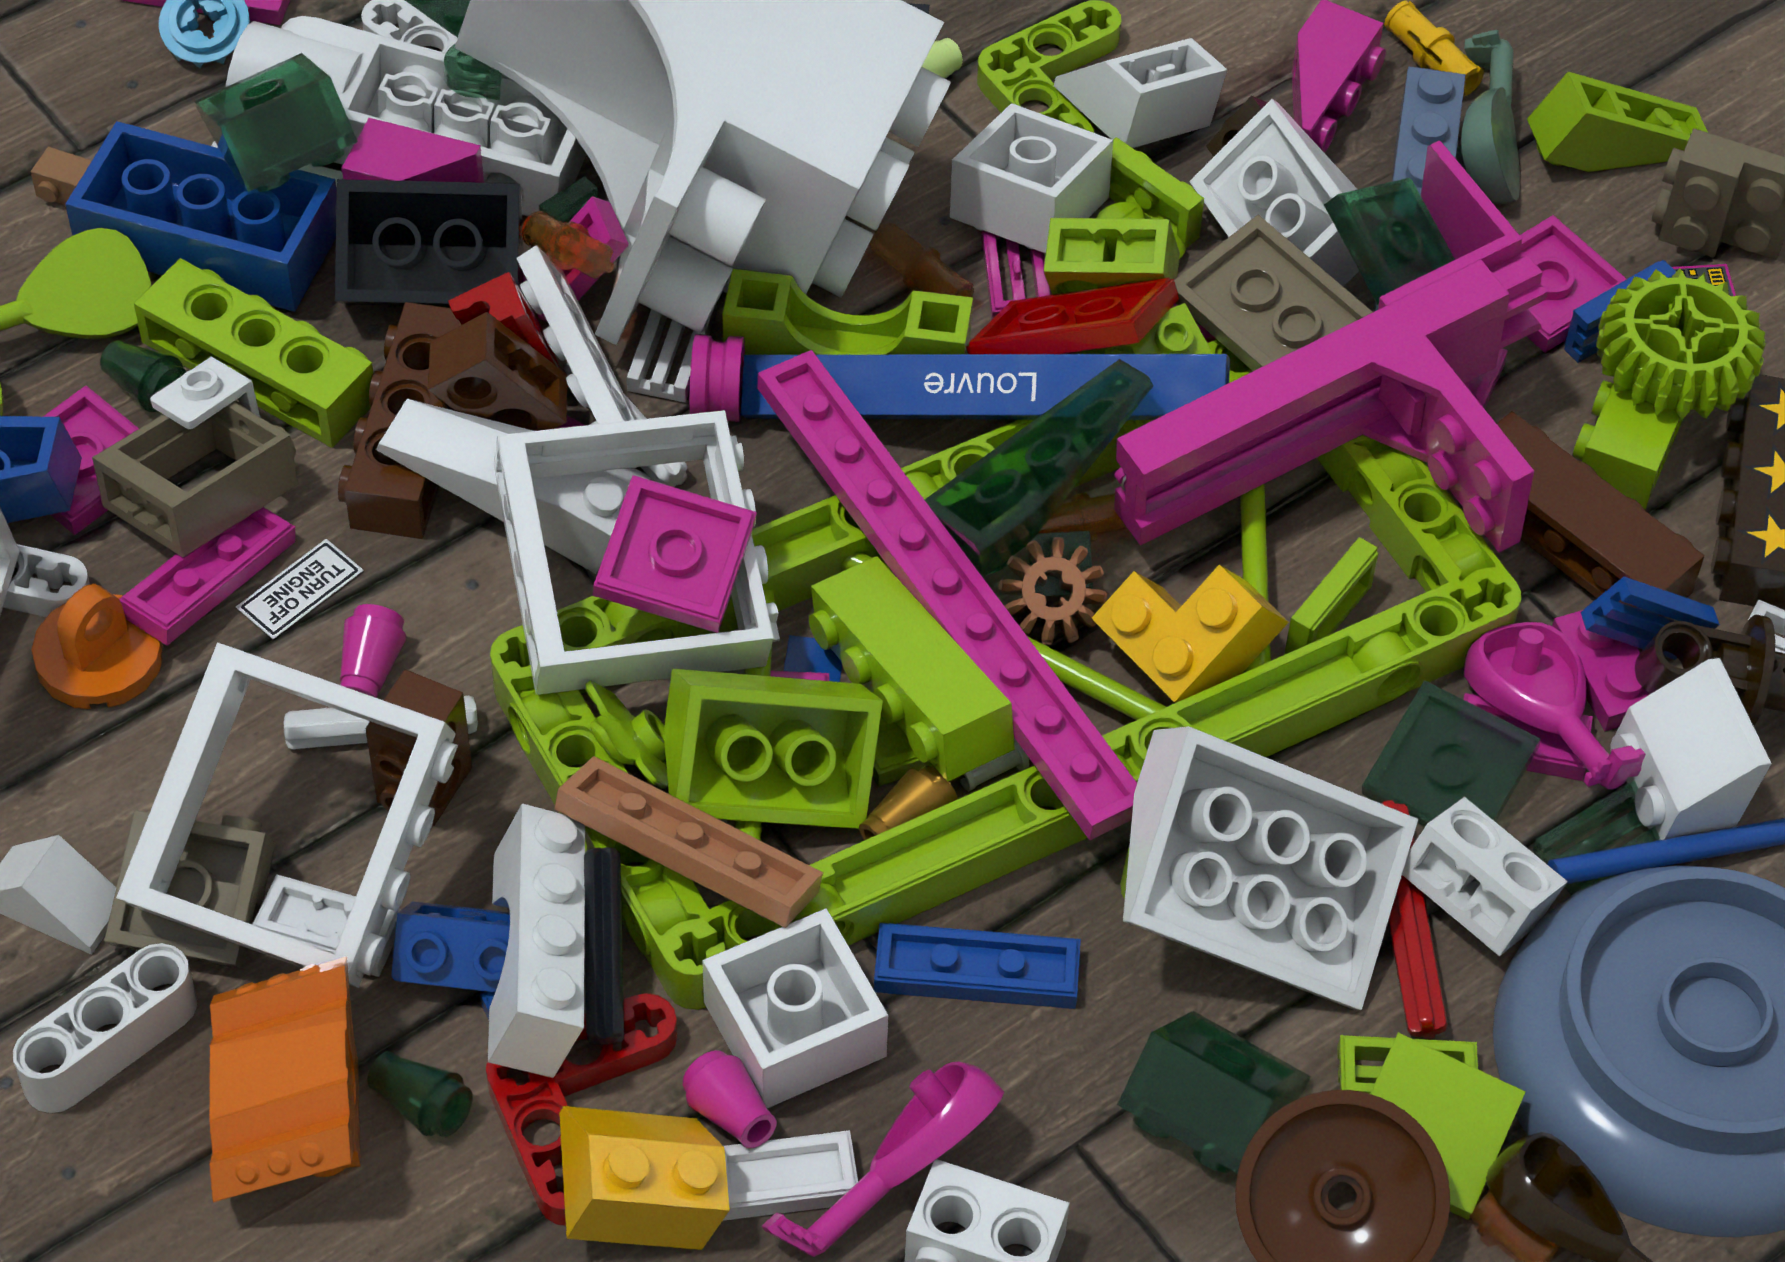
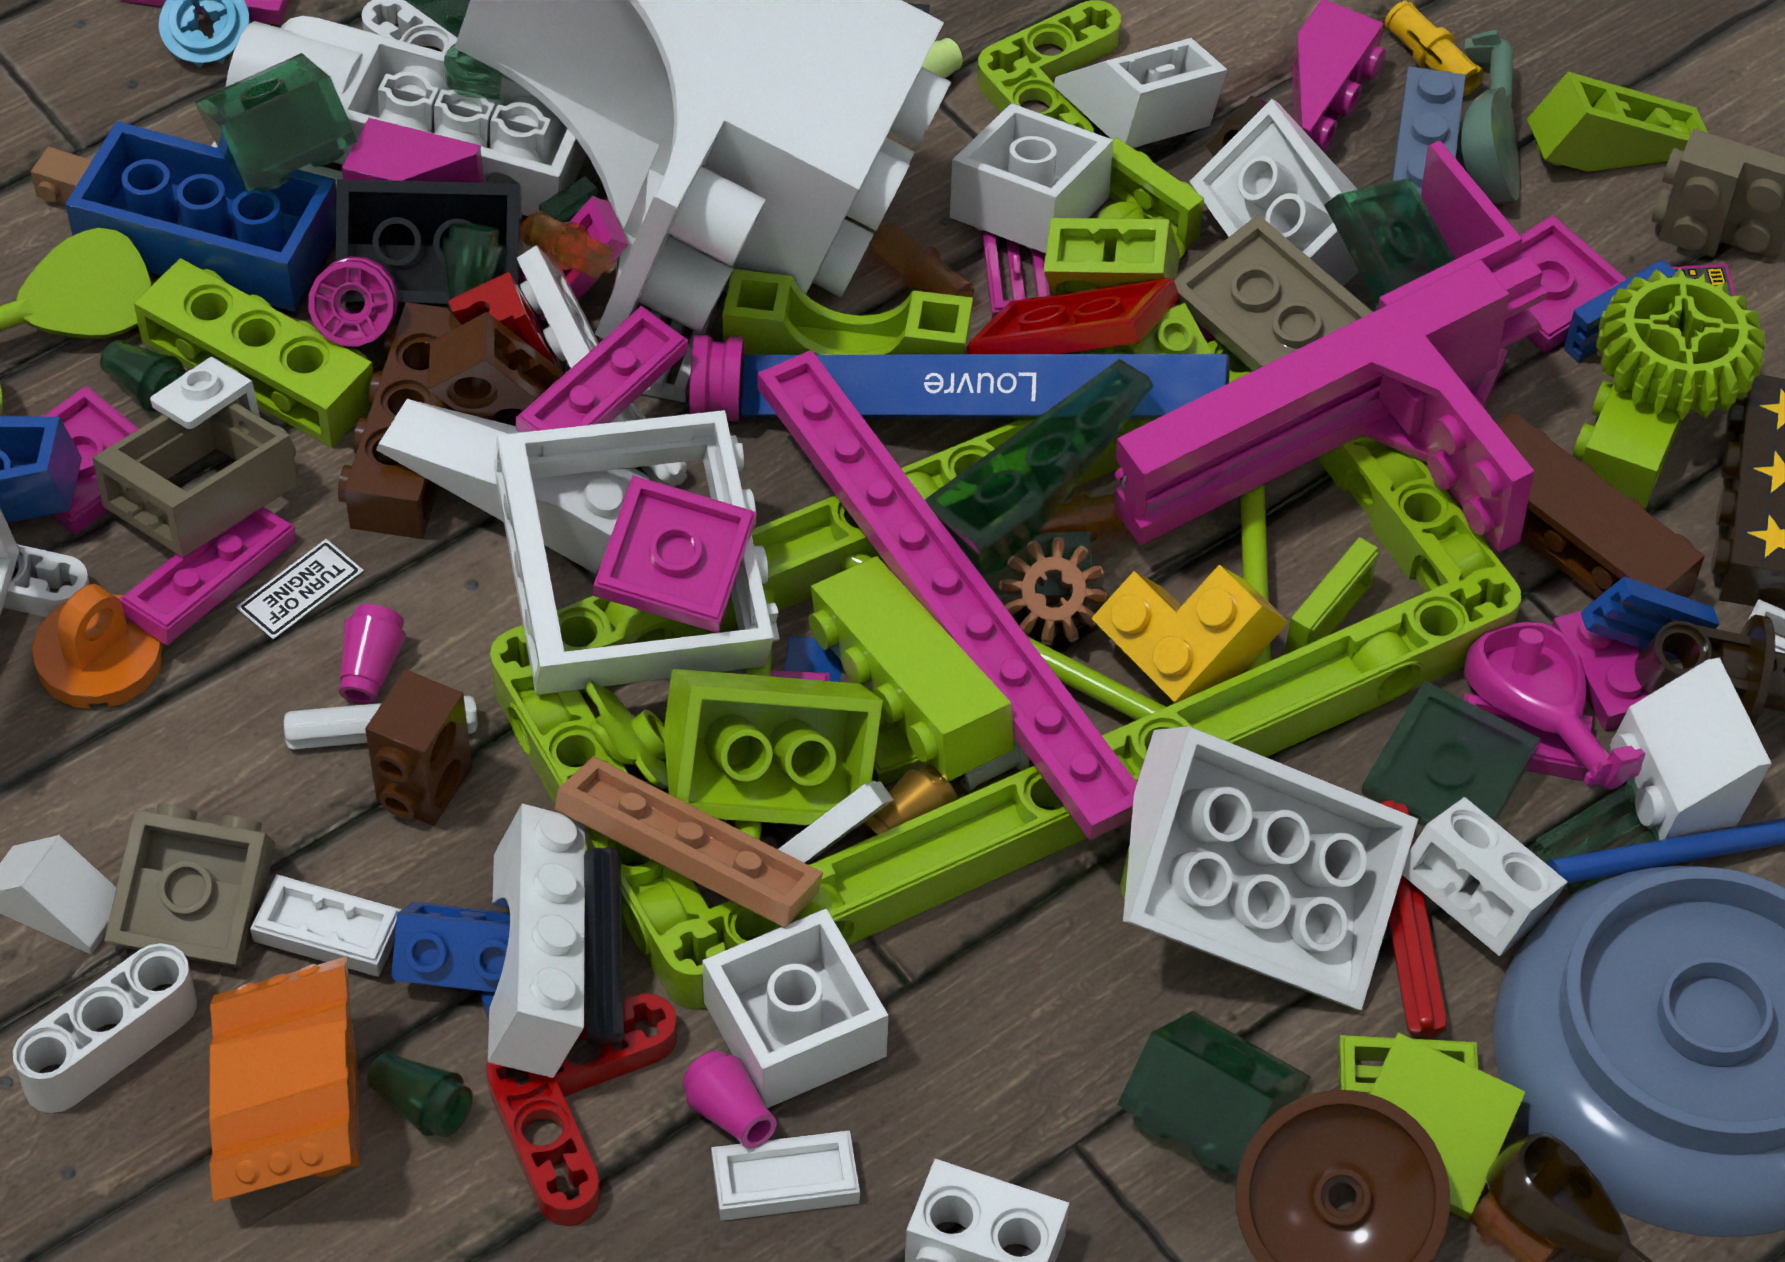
white window [116,642,458,988] -> none
yellow slope [559,1106,730,1250] -> none
dark pink piece [761,1062,1004,1257] -> none
blue tile [874,923,1081,1009] -> none
none -> dark pink wheel [308,256,399,346]
none -> clear green cone [443,223,504,312]
none -> dark pink tile [516,306,688,433]
none -> white tile [778,781,894,864]

